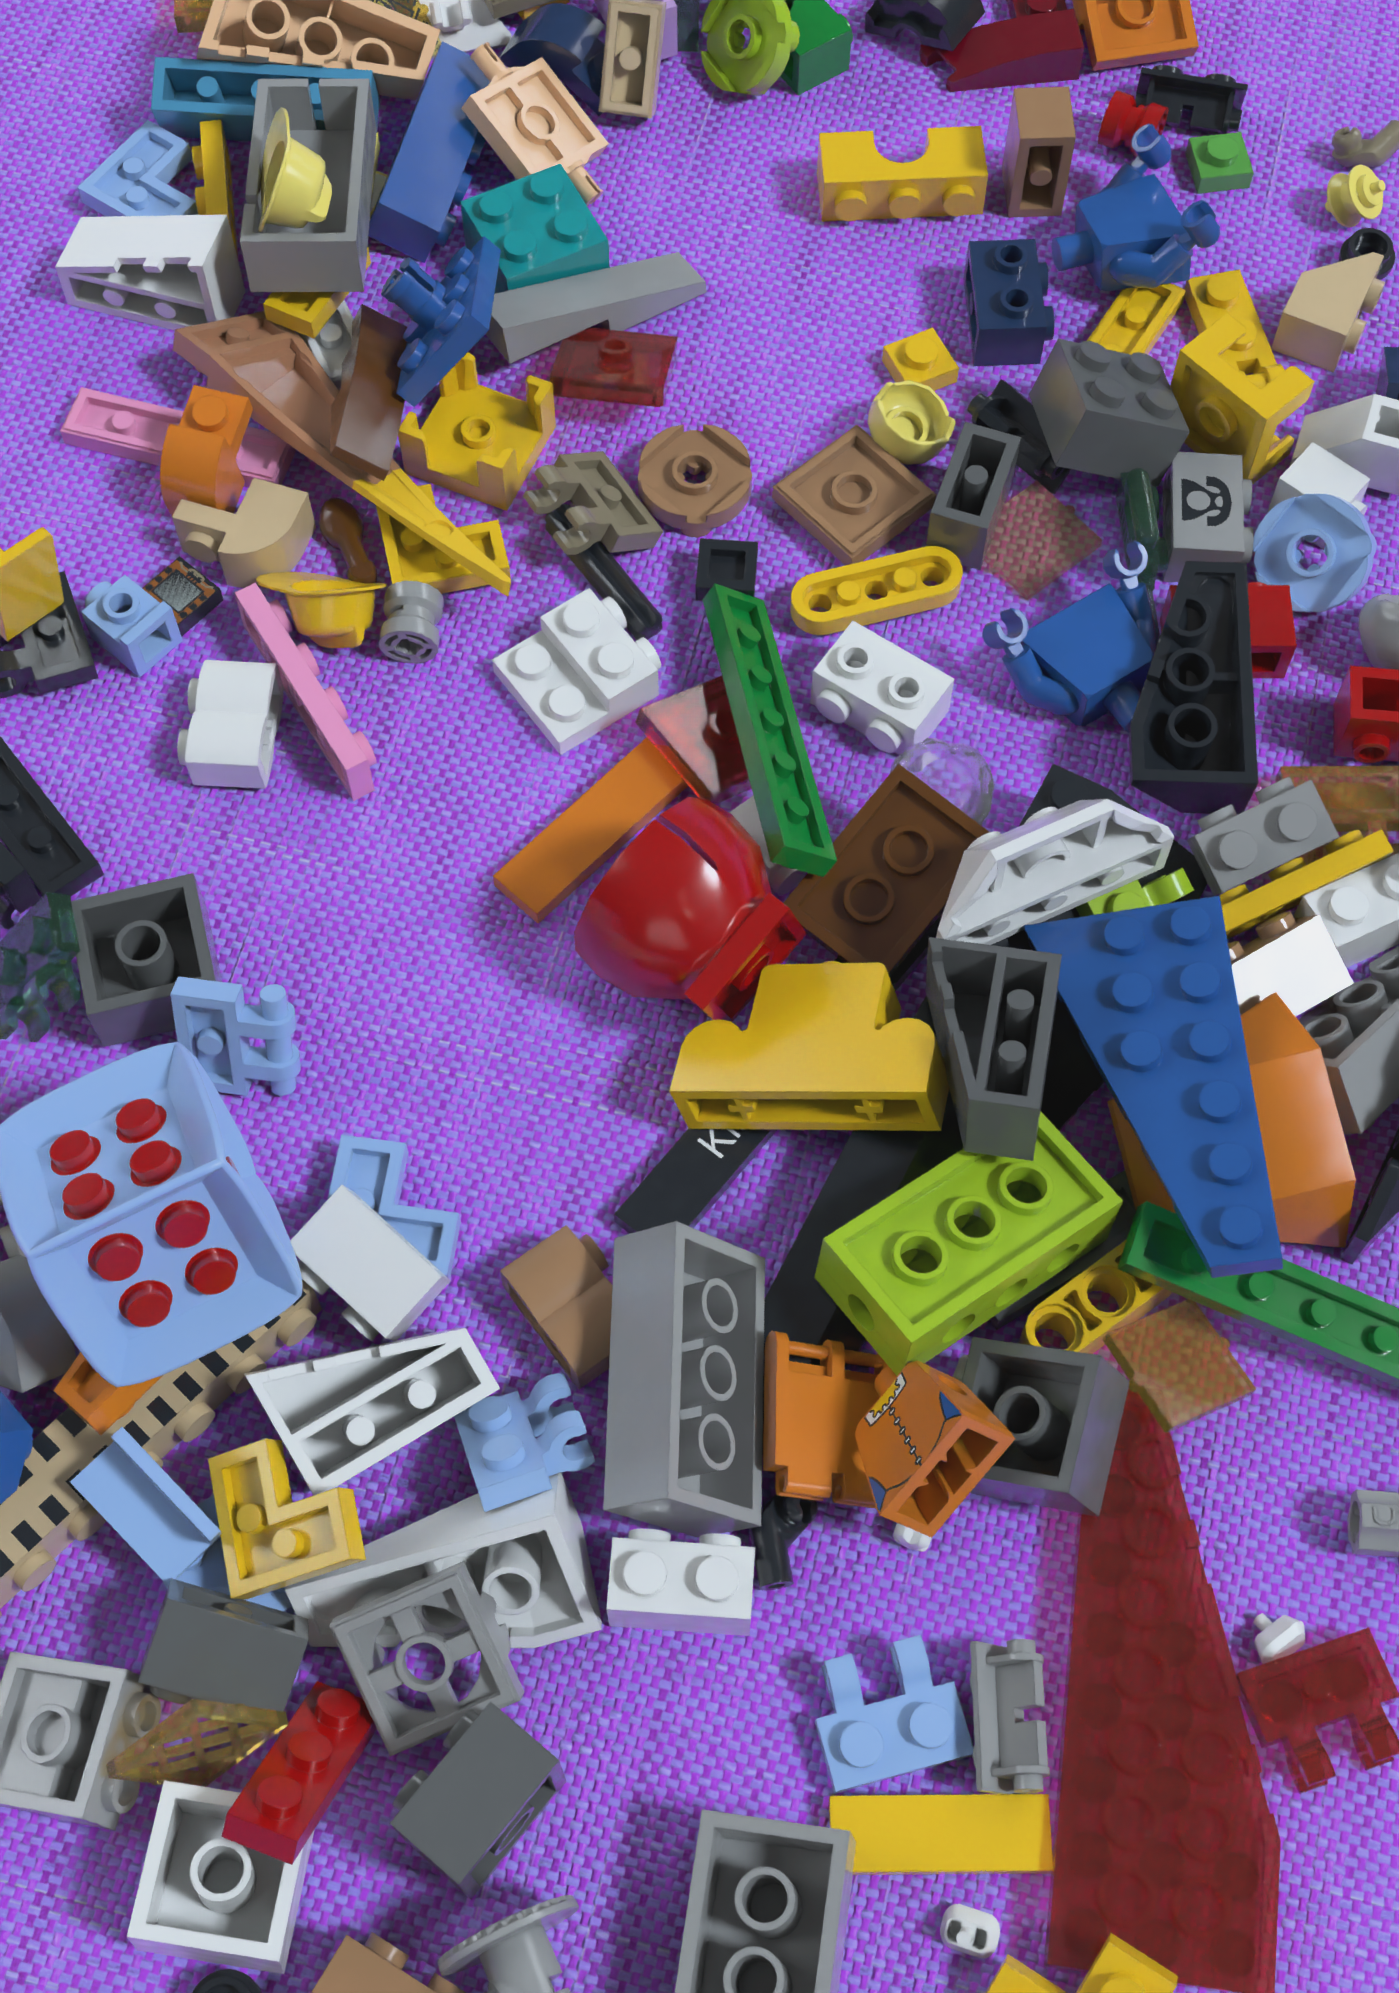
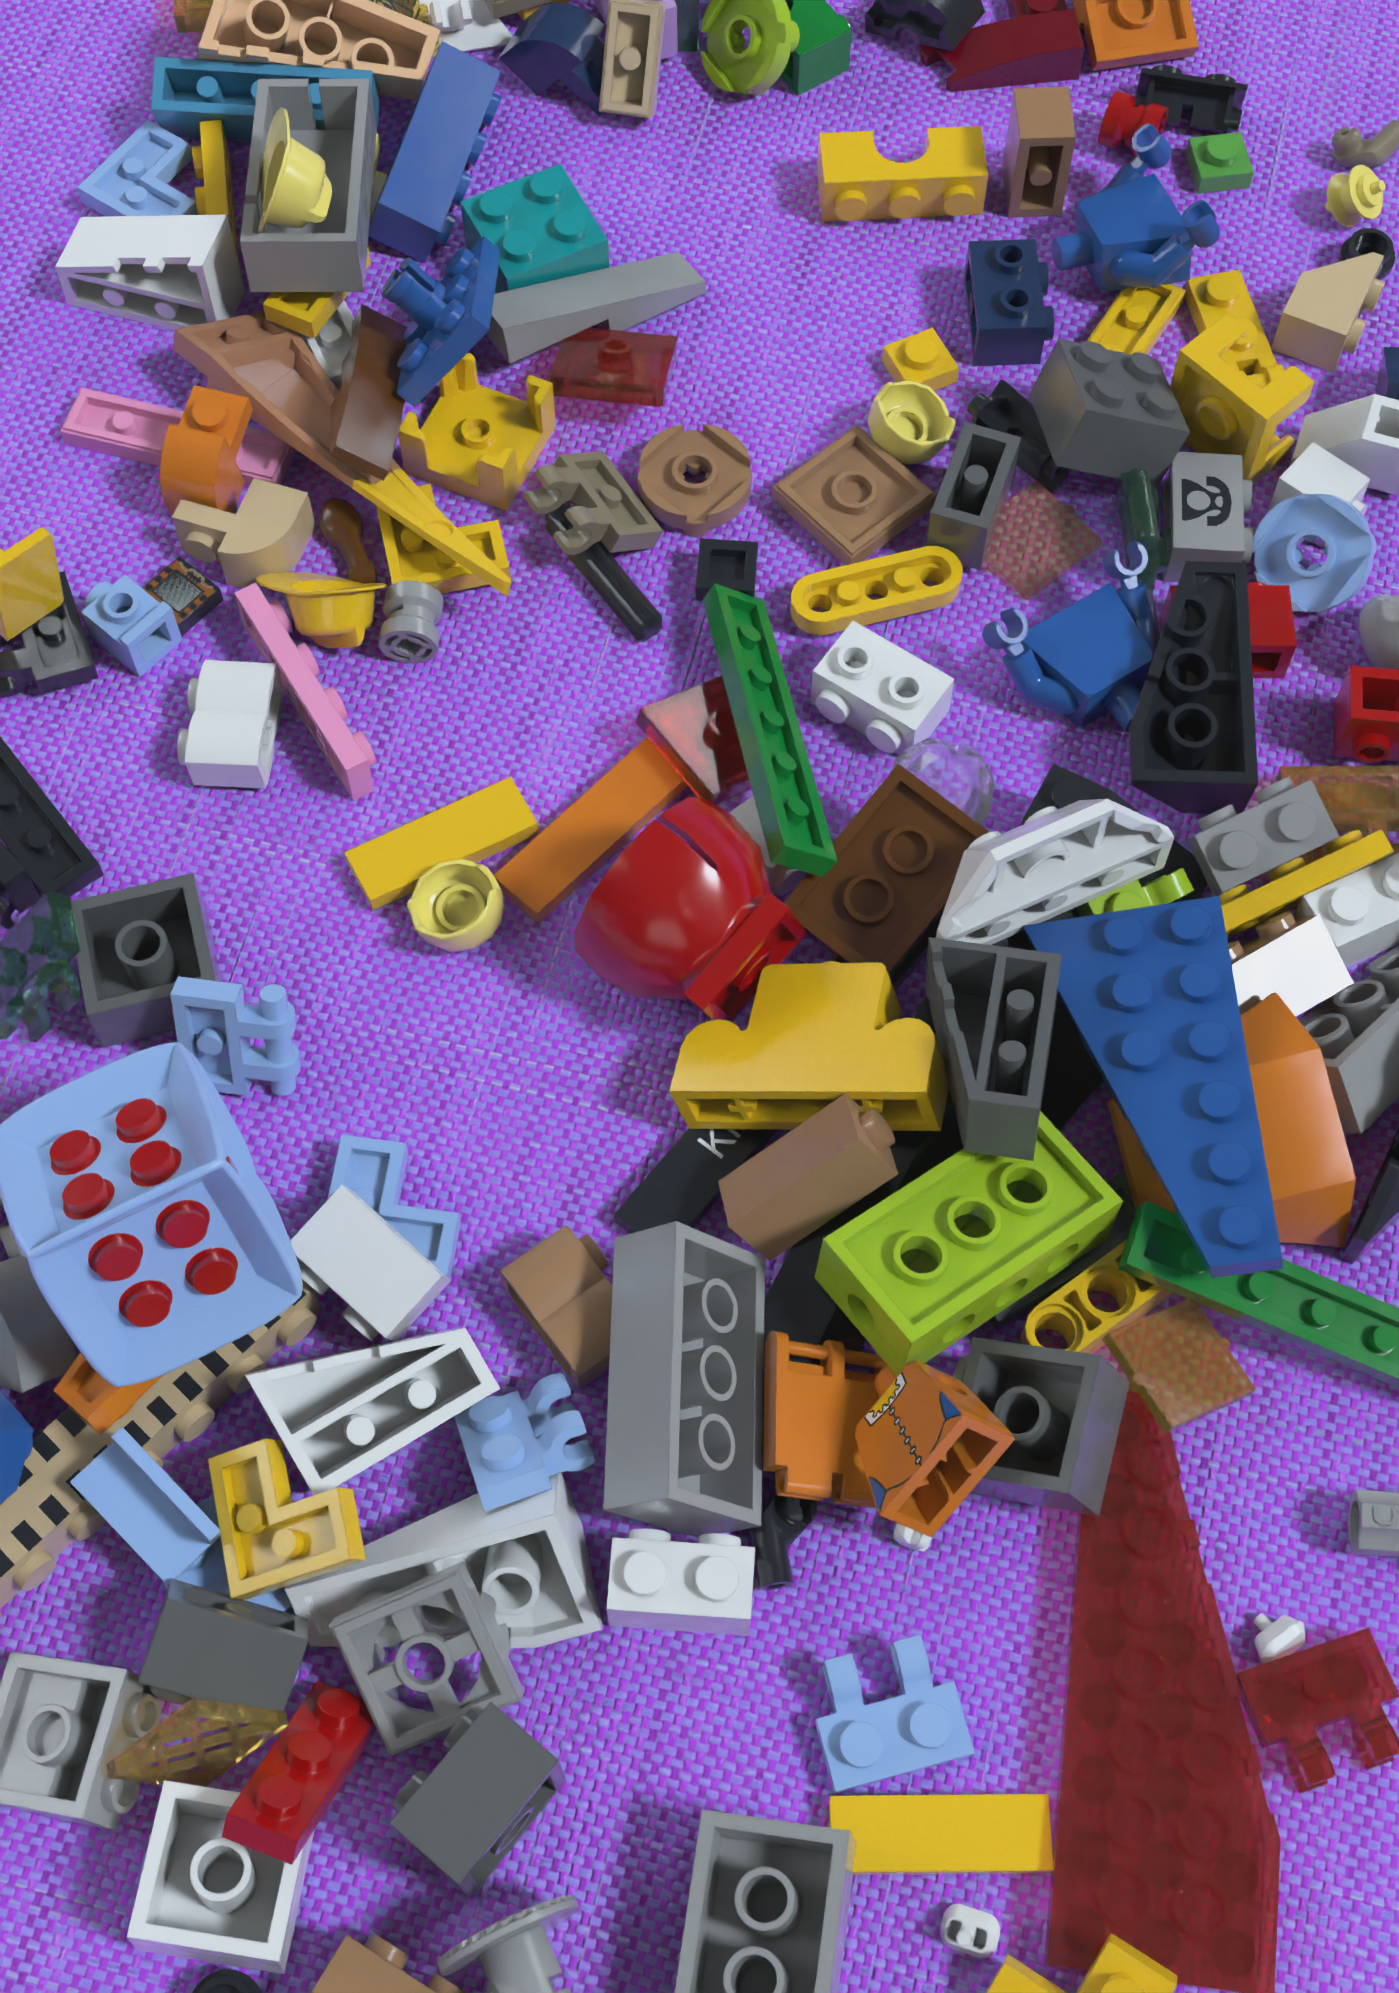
light nougat plate [461,42,609,206] -> none
white plate [492,588,661,755] -> none
light grey hinge [970,1639,1050,1794] -> none
none -> yellow tile [344,776,539,911]
none -> light yellow hair [407,859,504,953]
none -> medium nougat brick [718,1094,898,1261]

